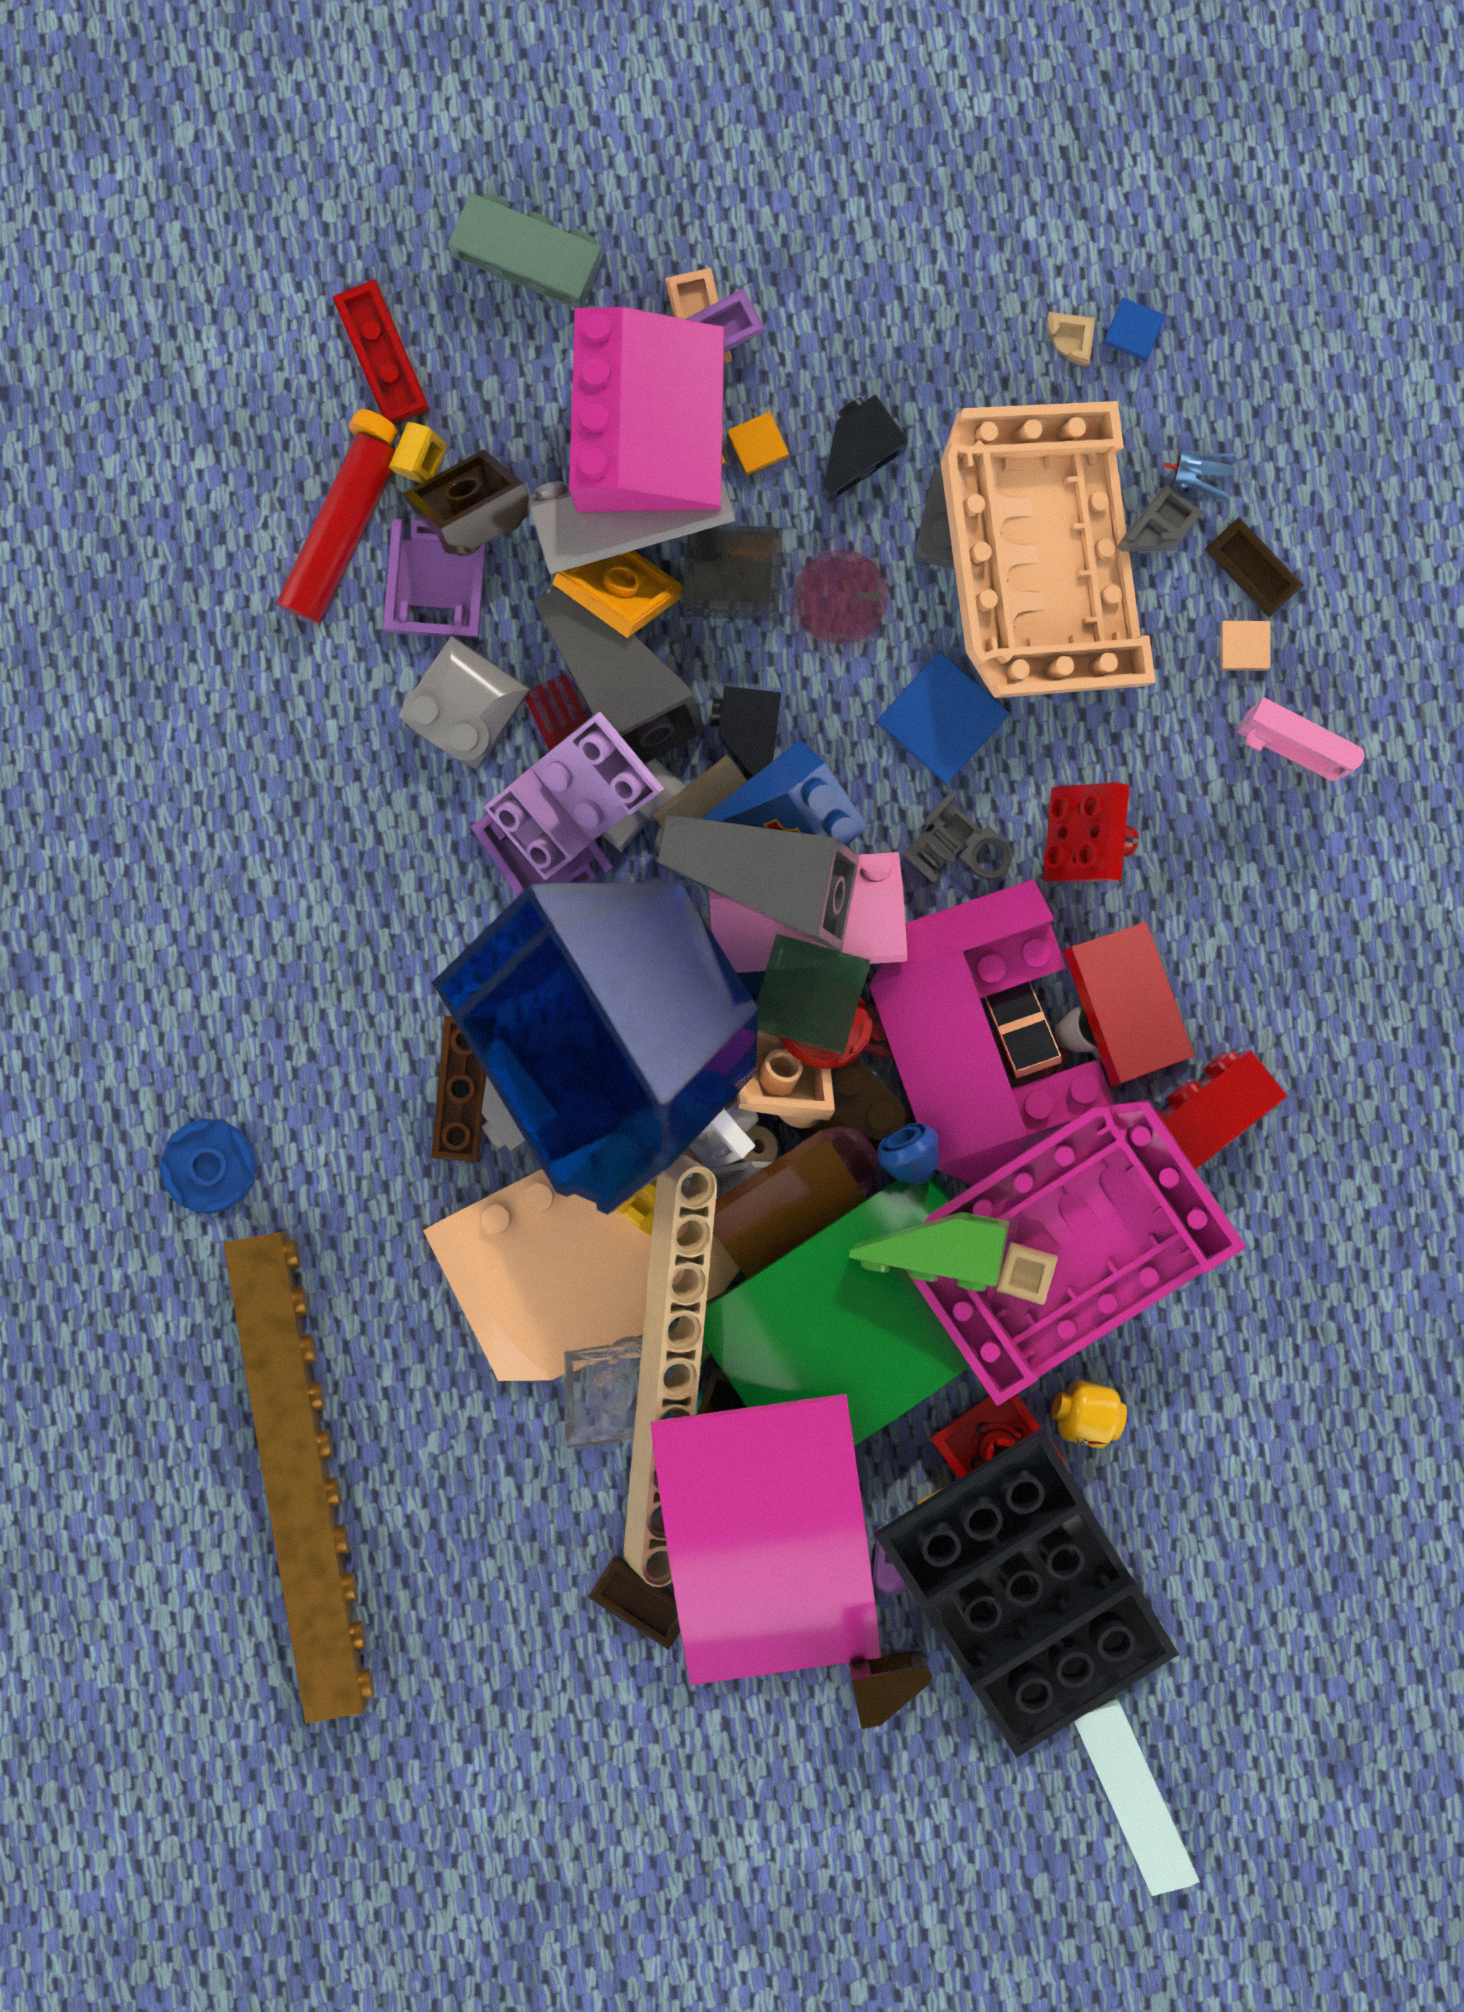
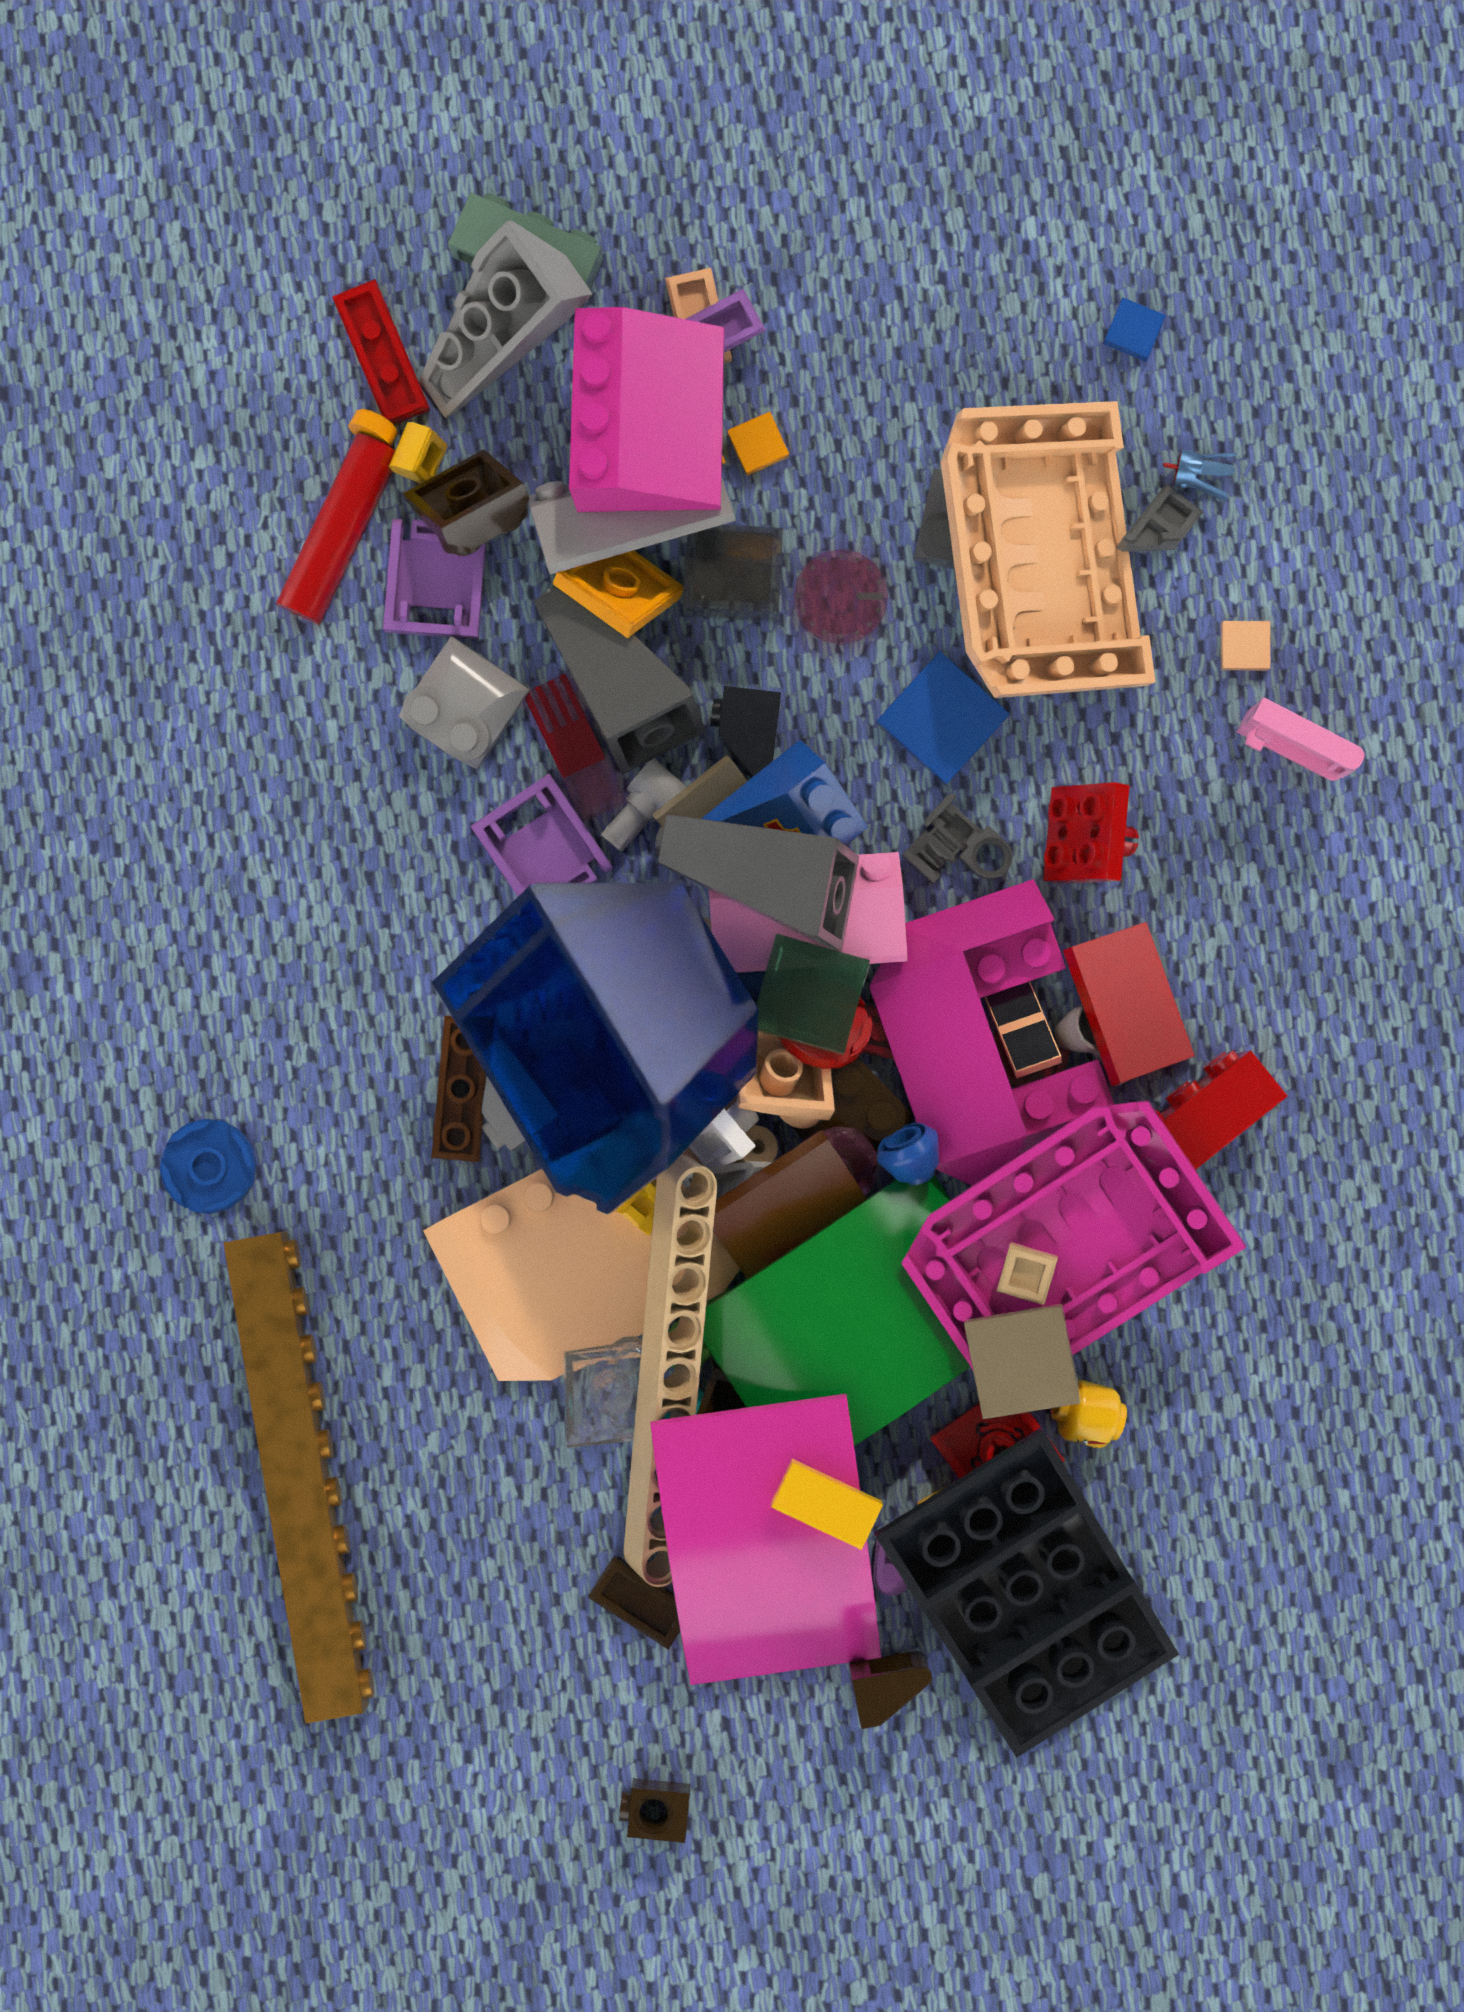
lavender slope [484,712,664,880] -> none
black slope [823,394,908,504] -> none
bright green slope [849,1212,1010,1291] -> none
tan tile [1047,312,1095,367] -> none
light aqua slope [1074,1697,1200,1896] -> none
dark brown tile [1204,517,1304,618] -> none
none -> light grey wedge [419,220,593,418]
none -> dark brown brick [619,1778,691,1843]
none -> yellow tile [771,1459,883,1550]
none -> dark tan tile [964,1304,1081,1419]

